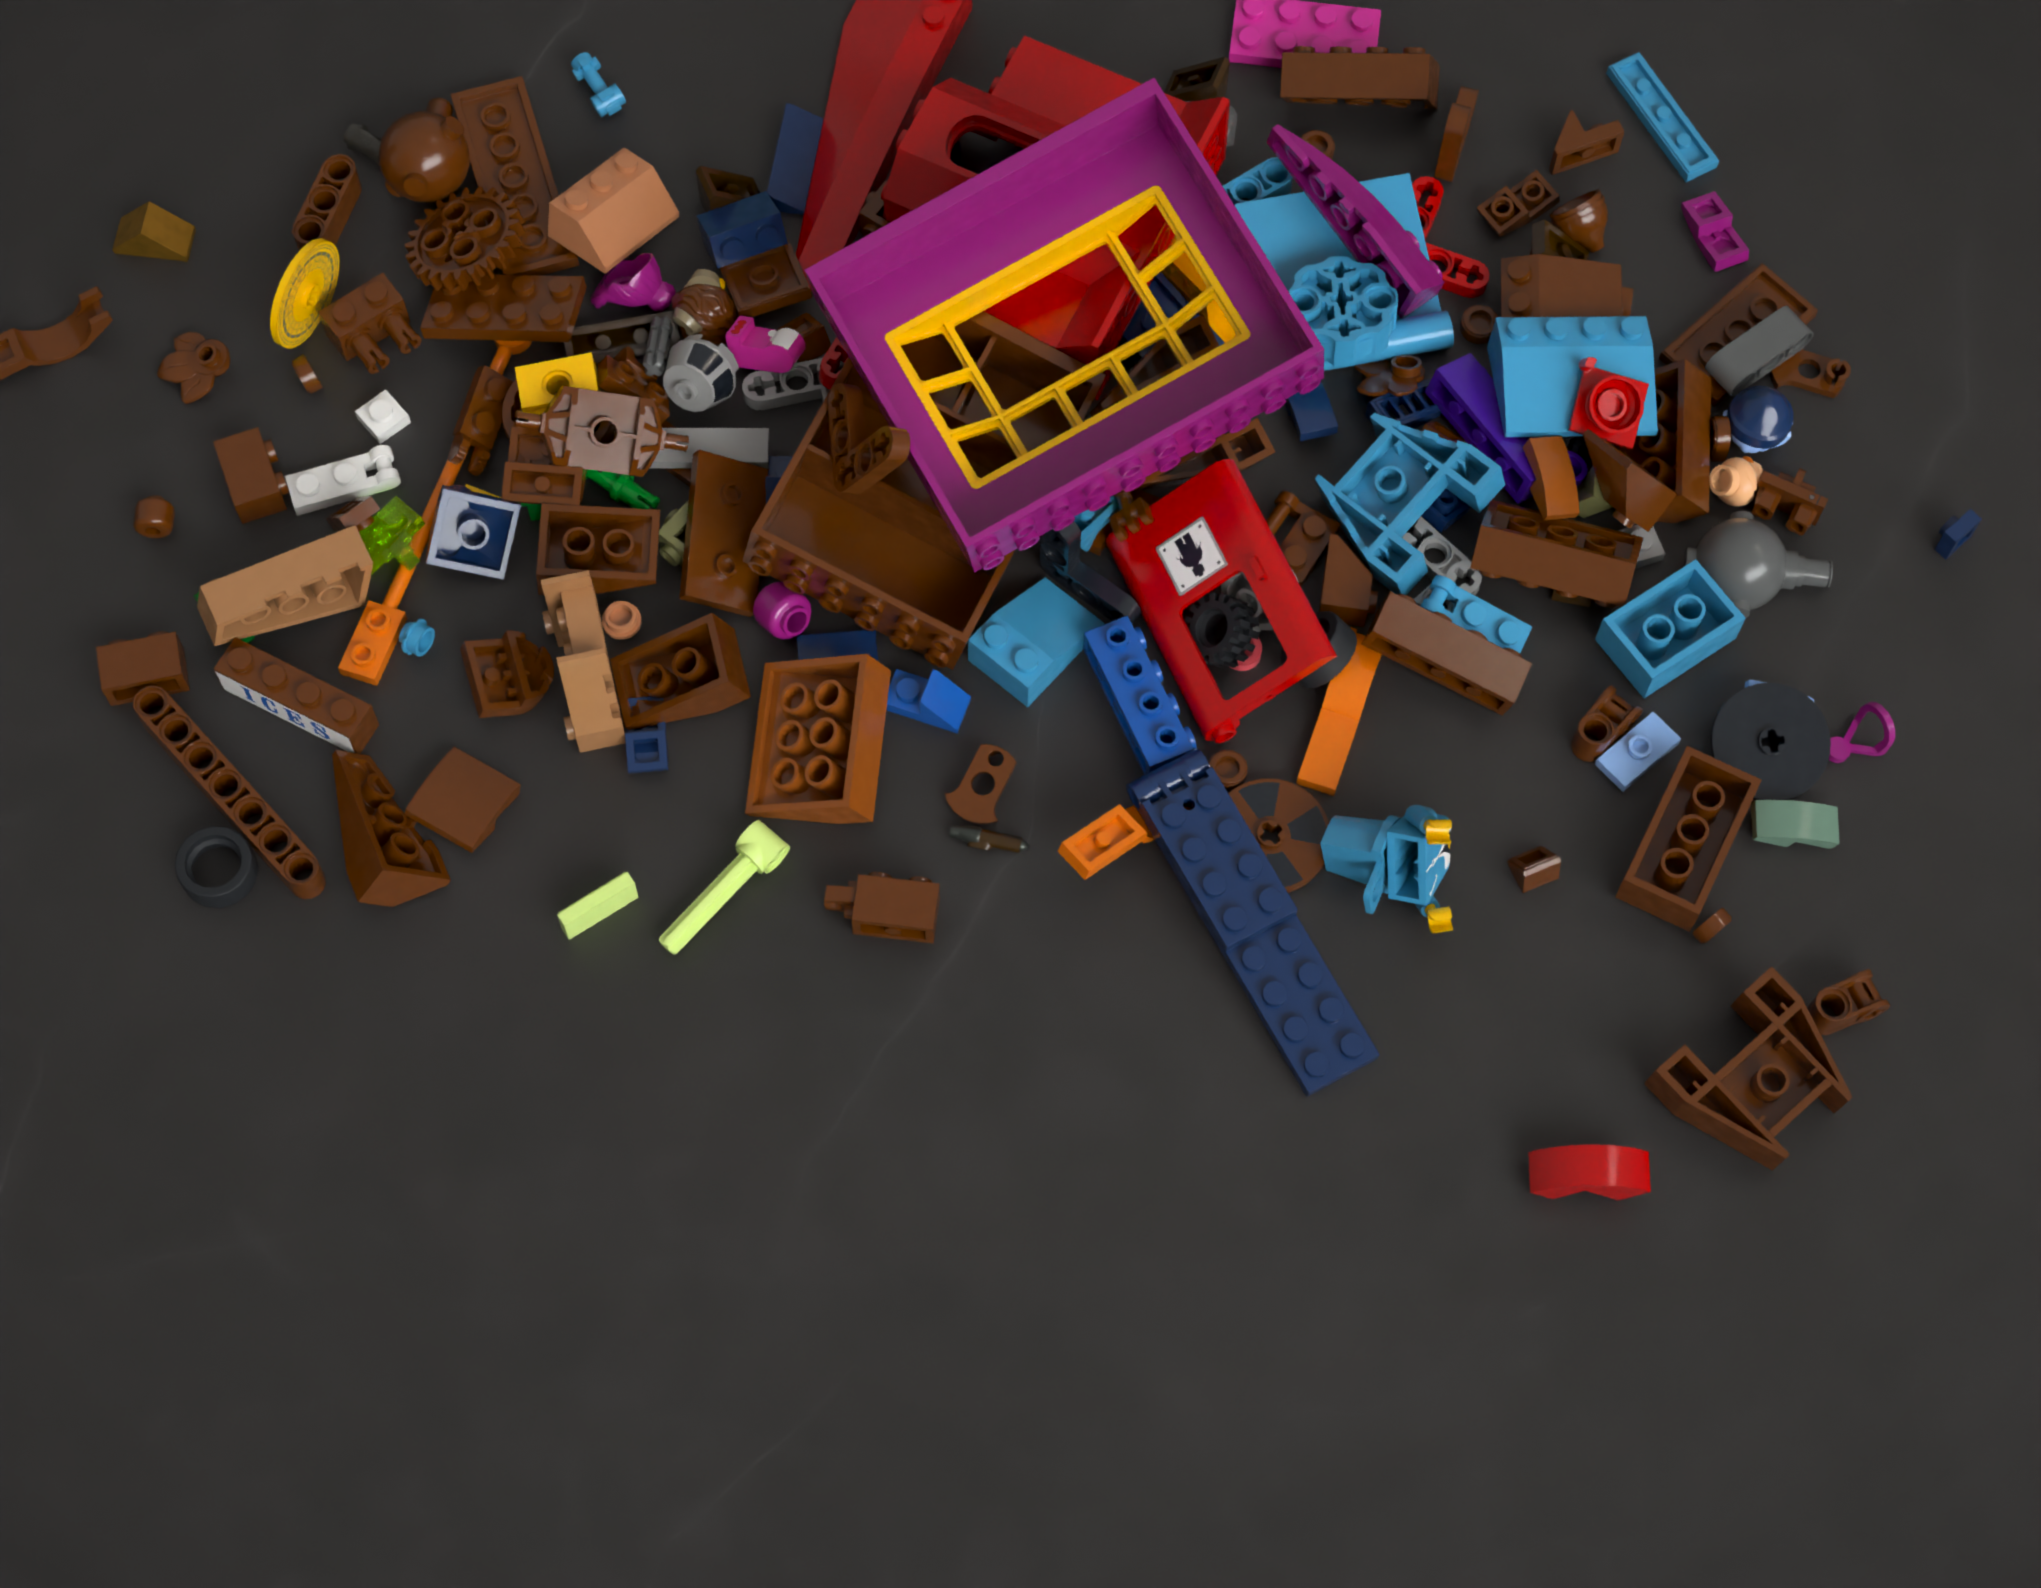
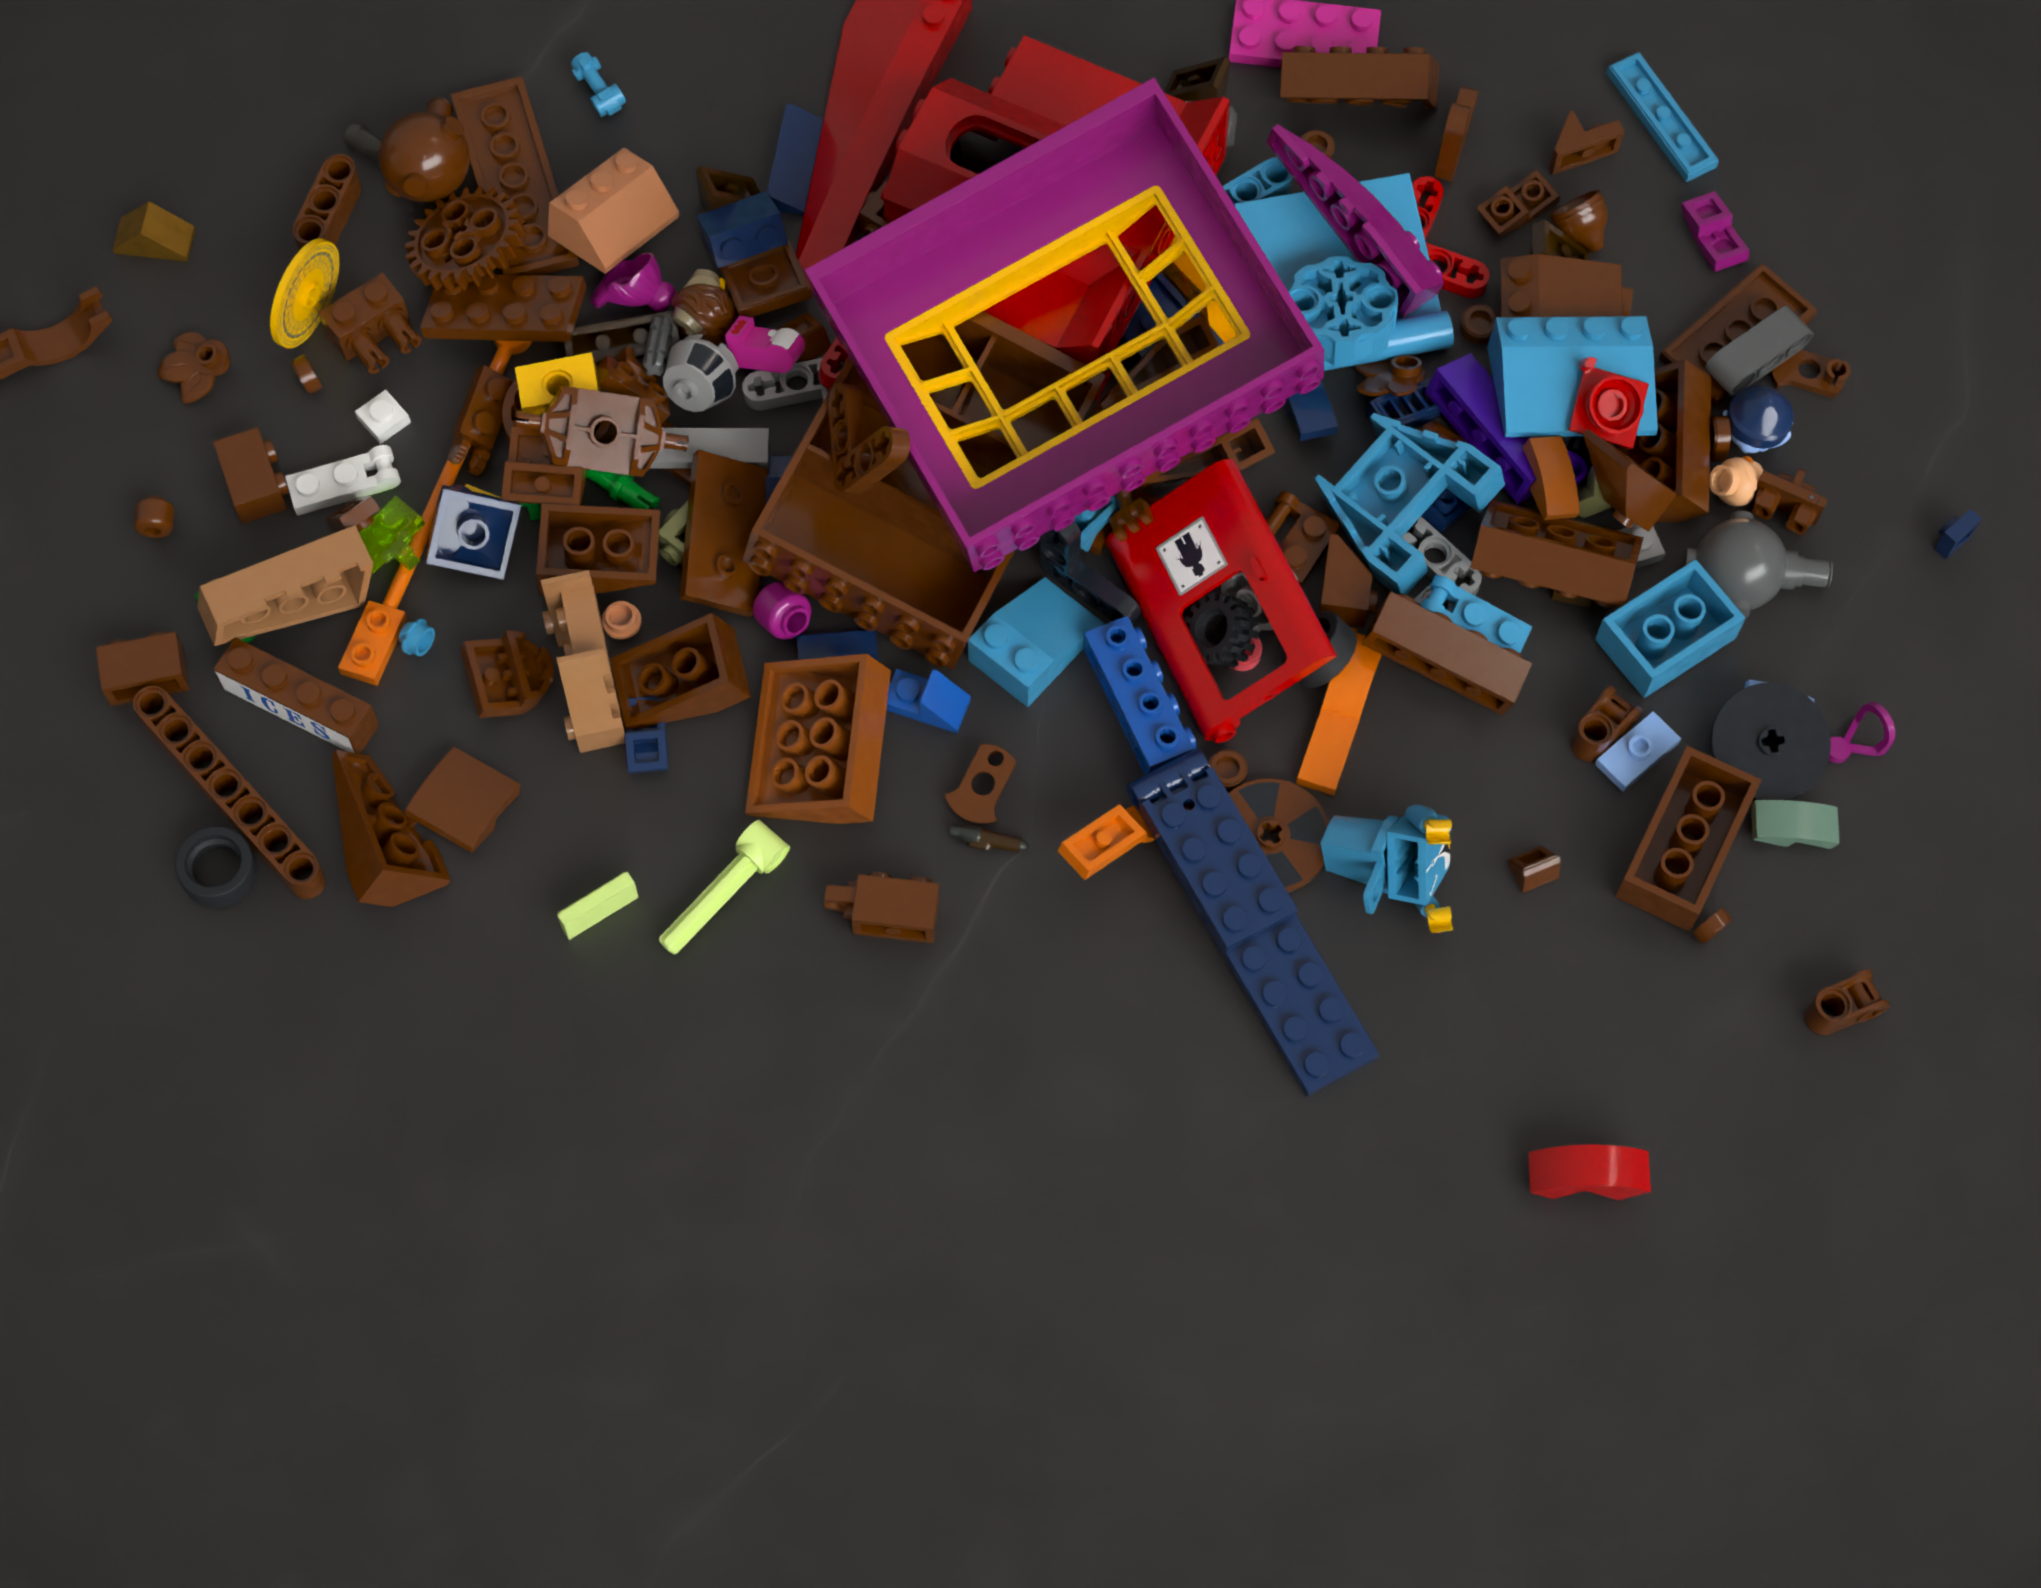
reddish brown wedge [1644,966,1853,1171] -> none

